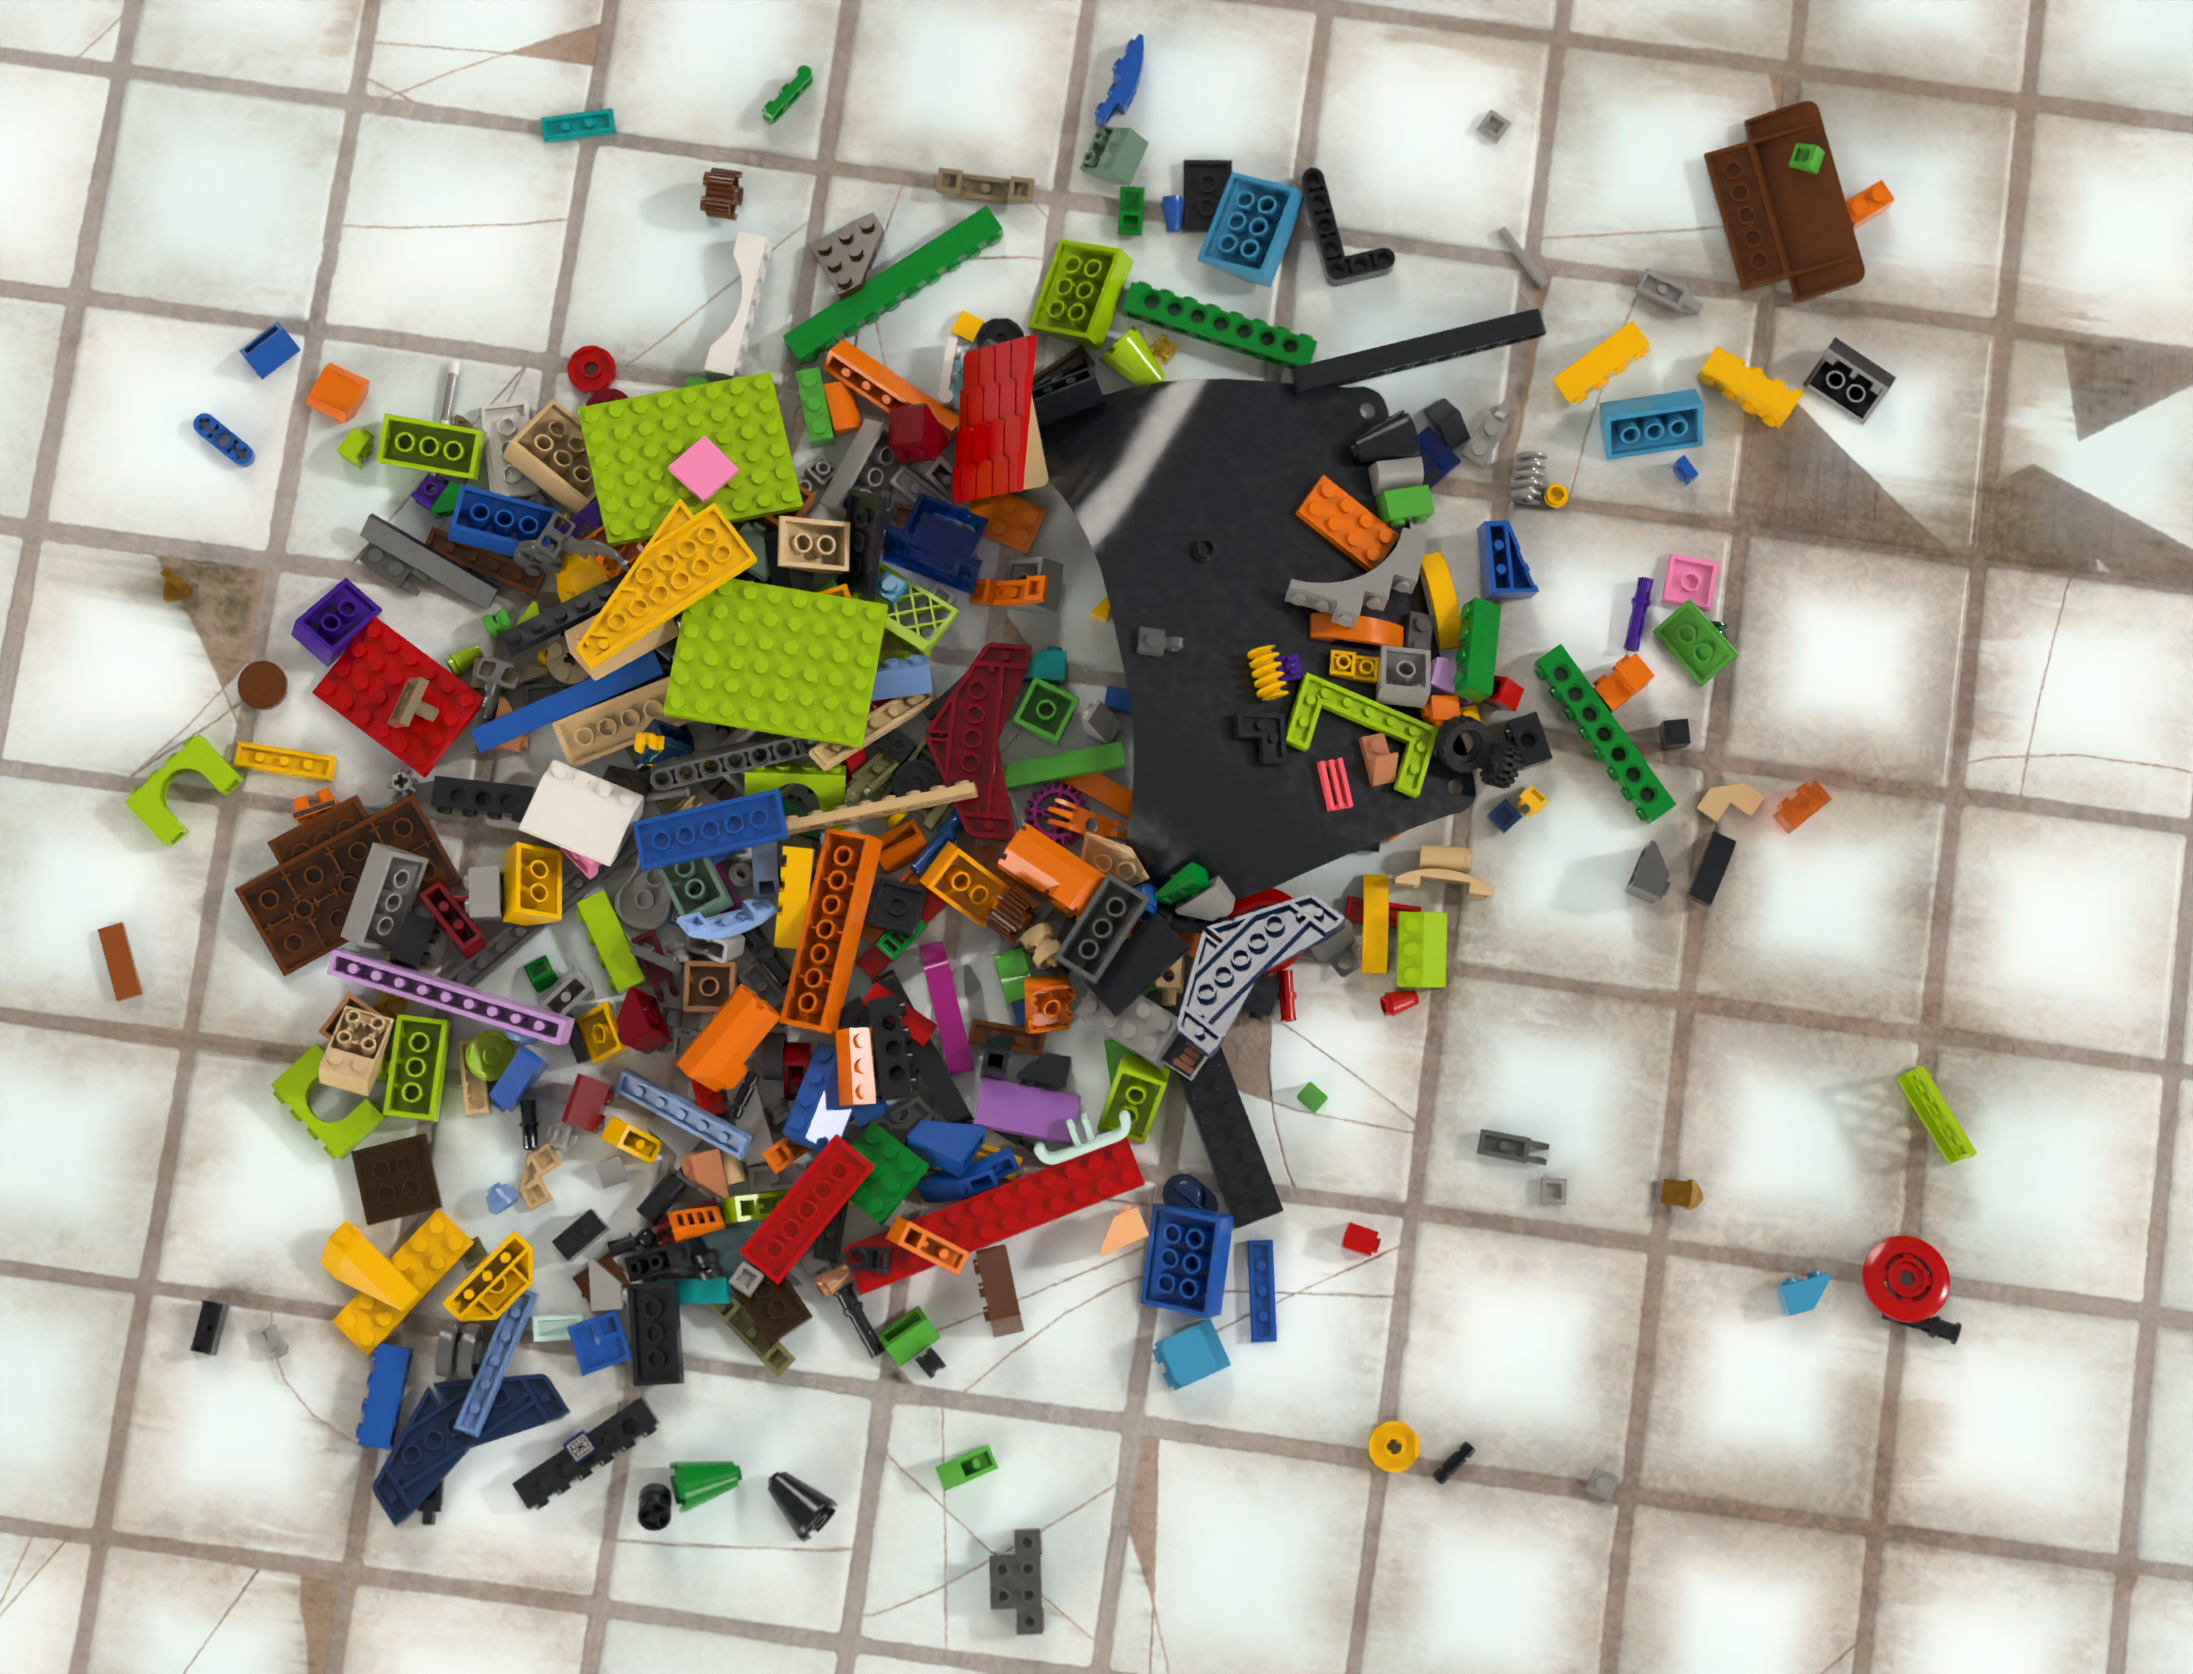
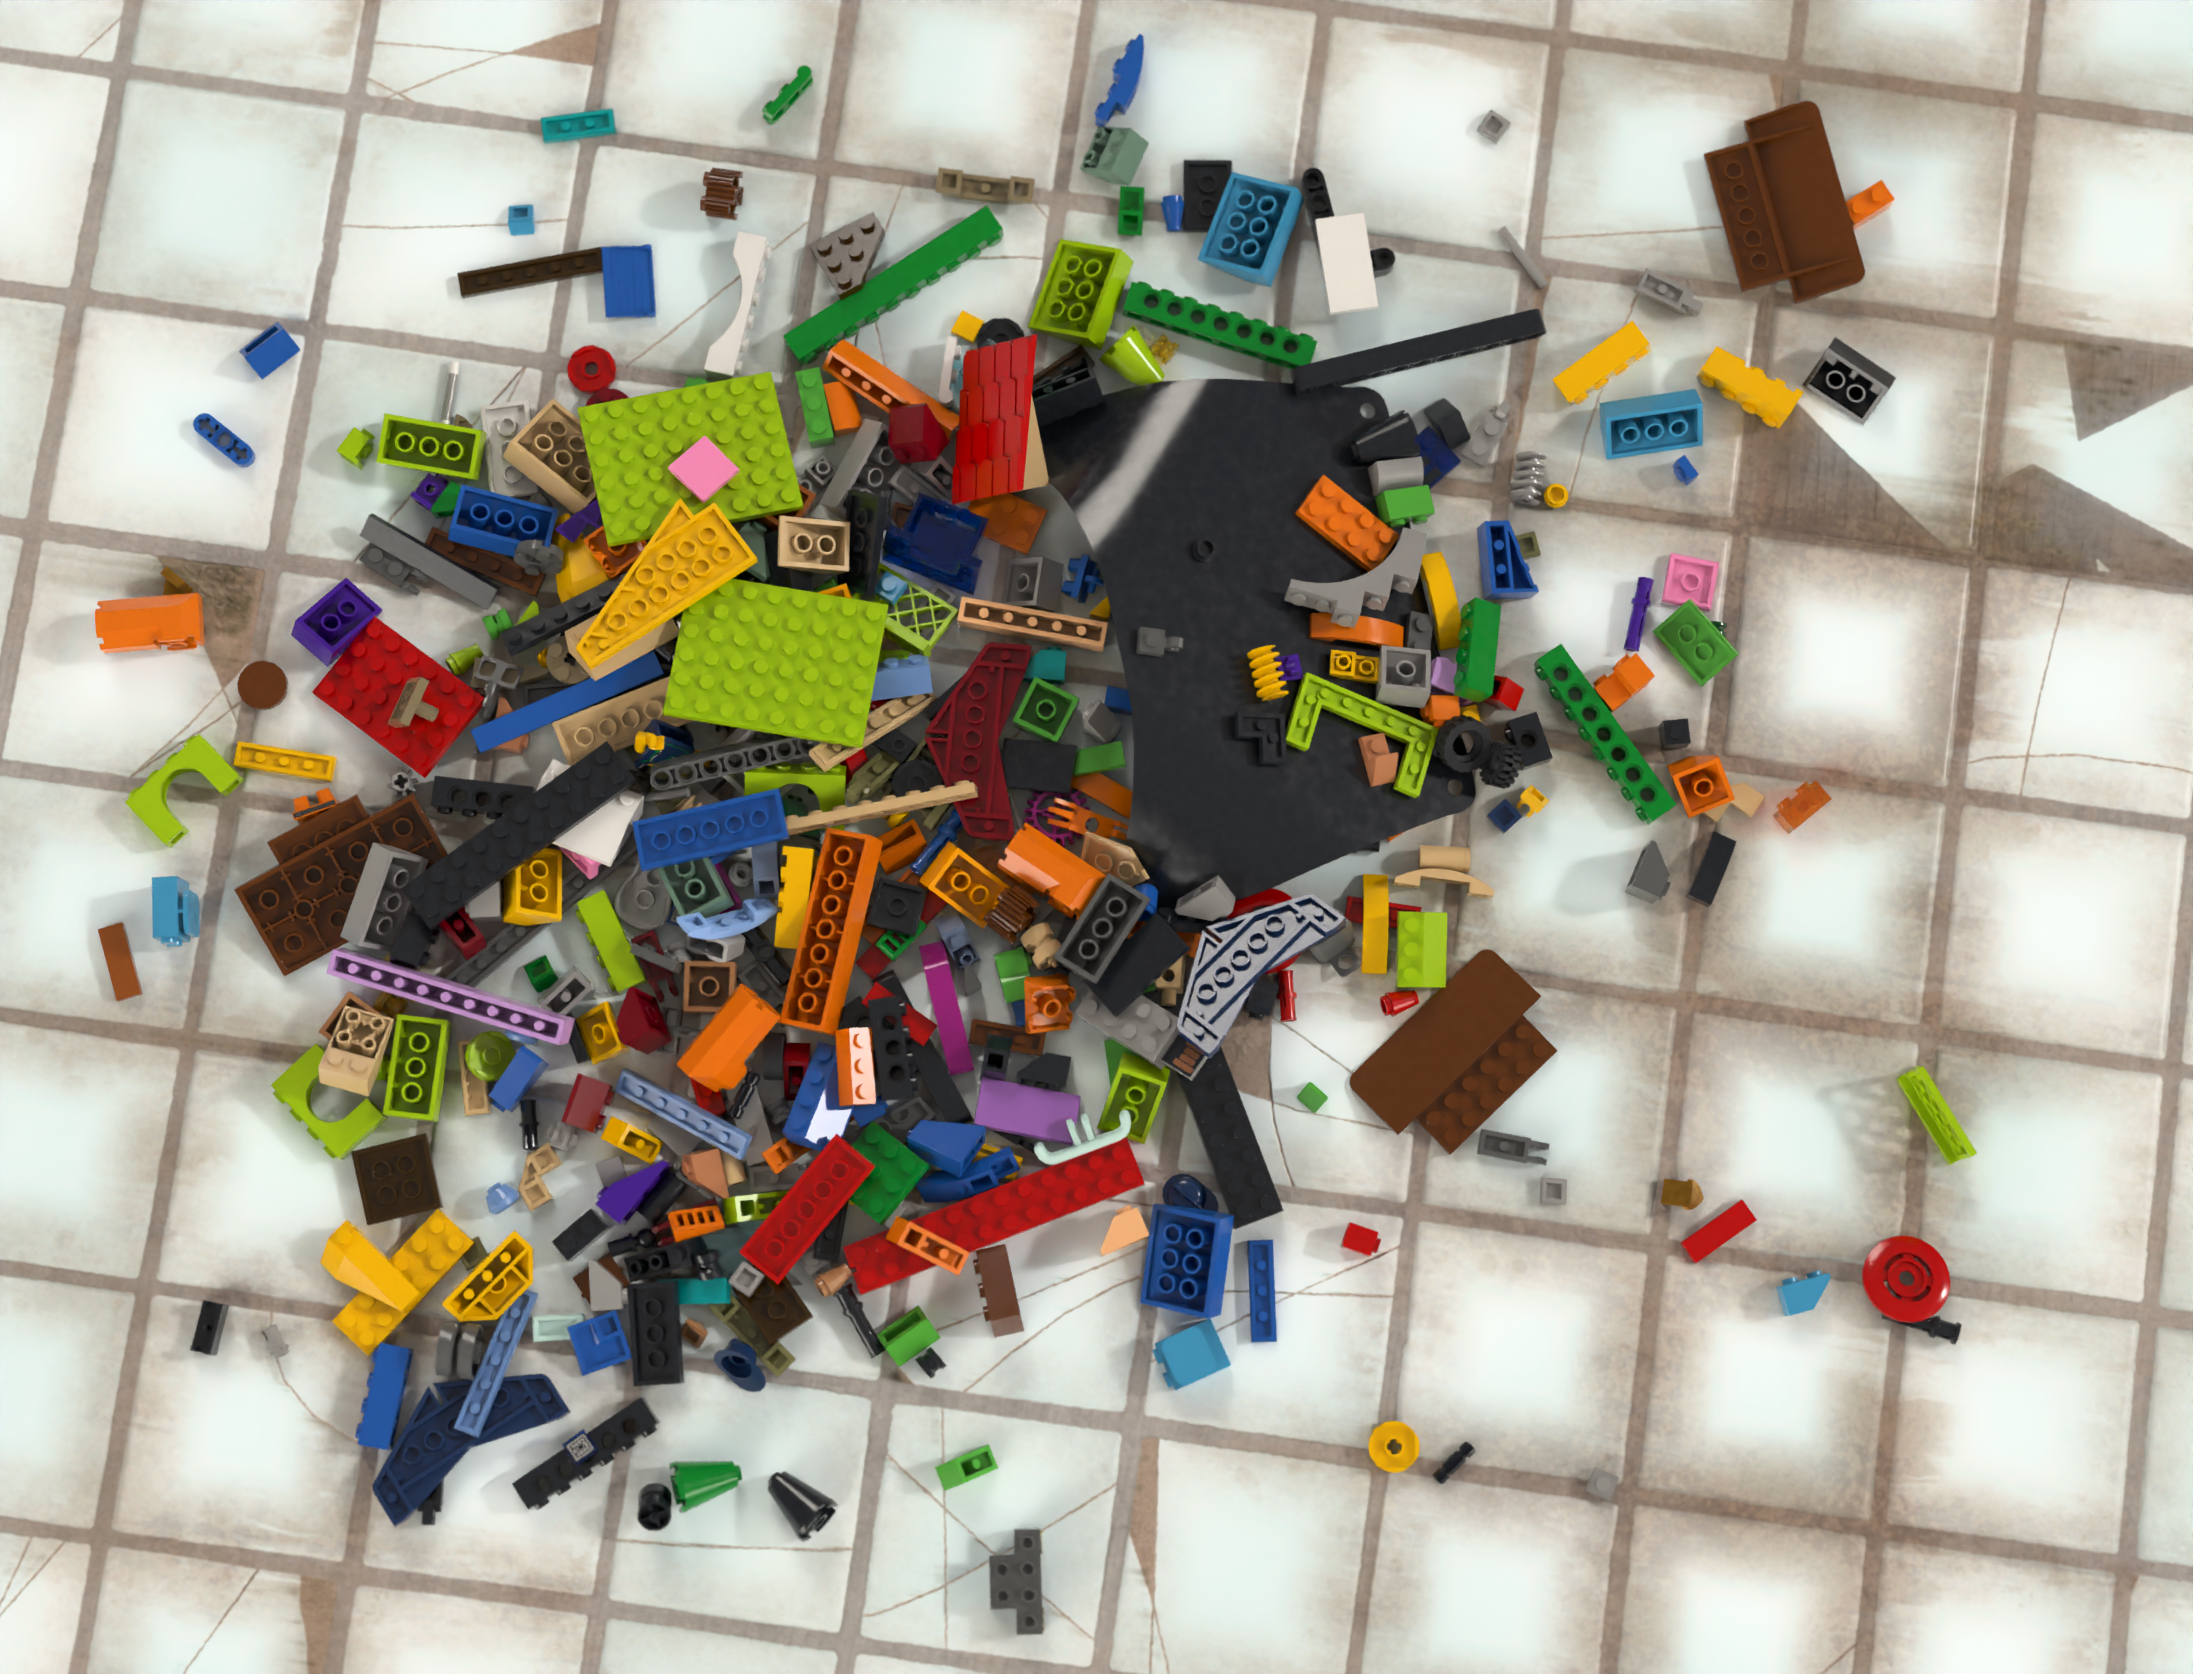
orange slope [305,363,369,423] -> none
dark grey piece [534,511,631,572] -> none
black piece [845,1246,894,1274] -> none
orange slope [969,575,1049,607] -> none
green slope [1154,862,1209,906] -> none
coral tile [1317,758,1353,812] -> none
bright green slope [1789,143,1825,174] -> none
none -> orange brick [95,593,205,654]
none -> dark azure brick [152,876,200,947]
none -> black plate [400,741,637,930]
none -> dark brown tile [457,247,603,299]
none -> dark azure slope [508,205,535,236]
none -> dark purple slope [596,1160,673,1225]
none -> blue piece [601,244,656,318]
none -> medium nougat slope [681,1318,708,1349]
none -> dark blue piece [713,1339,766,1392]
none -> sand blue slope [933,908,981,971]
none -> light nougat brick [957,596,1108,653]
none -> black tile [1001,738,1078,795]
none -> blue hips [1061,554,1104,604]
none -> white tile [1315,213,1379,315]
none -> reddish brown slope [1349,949,1558,1155]
none -> olive tile [1516,531,1541,560]
none -> orange slope [1666,755,1735,818]
none -> red tile [1680,1199,1757,1264]

